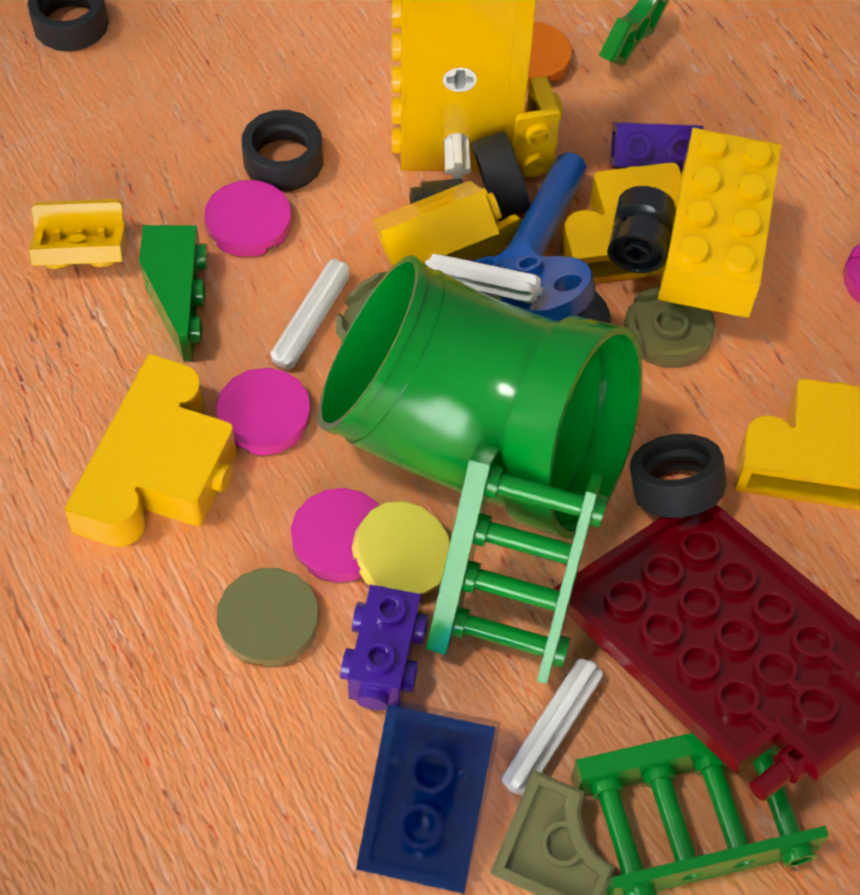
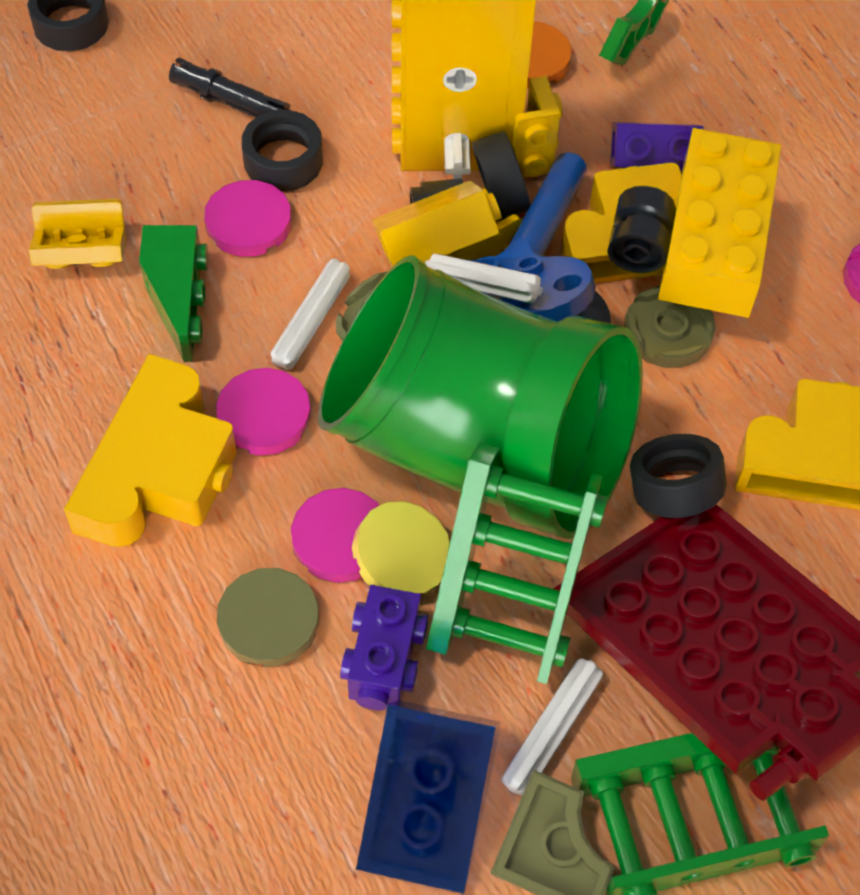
none -> black pin [169,57,290,118]

